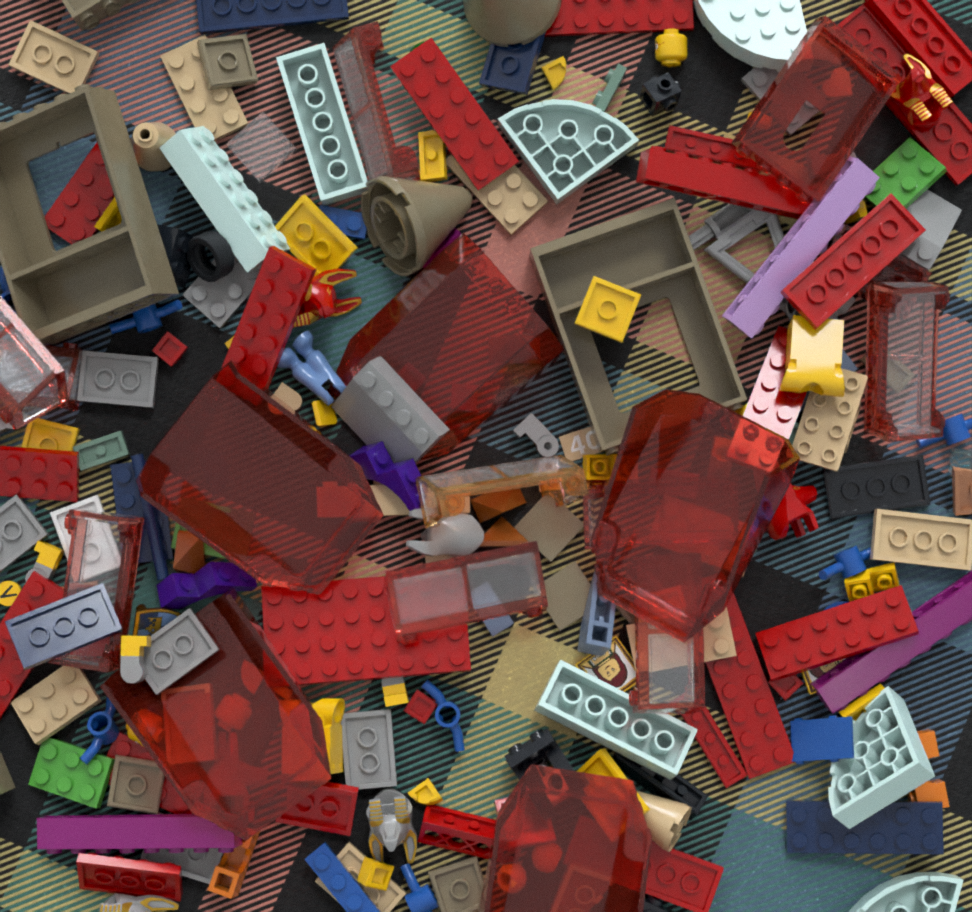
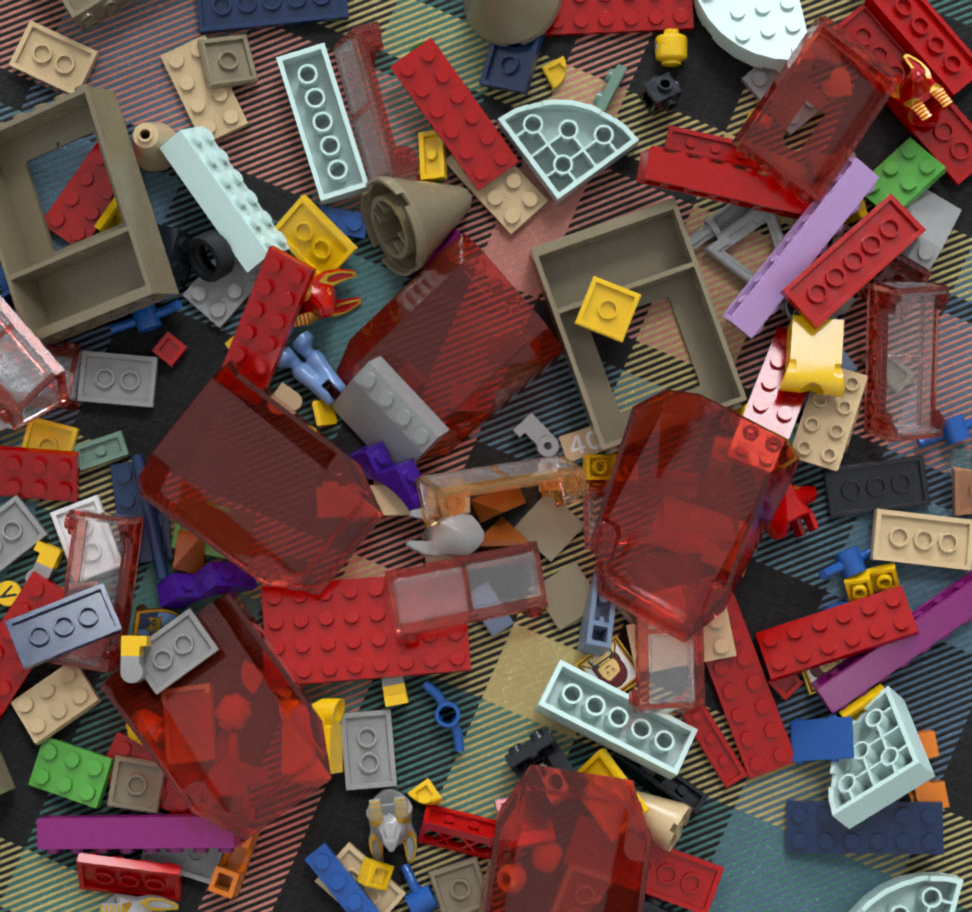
blue piece [79,690,119,765] -> none
clear tile [226,112,297,183] -> none
red plate [275,774,359,836] -> none
red tile [403,689,437,725] -> none

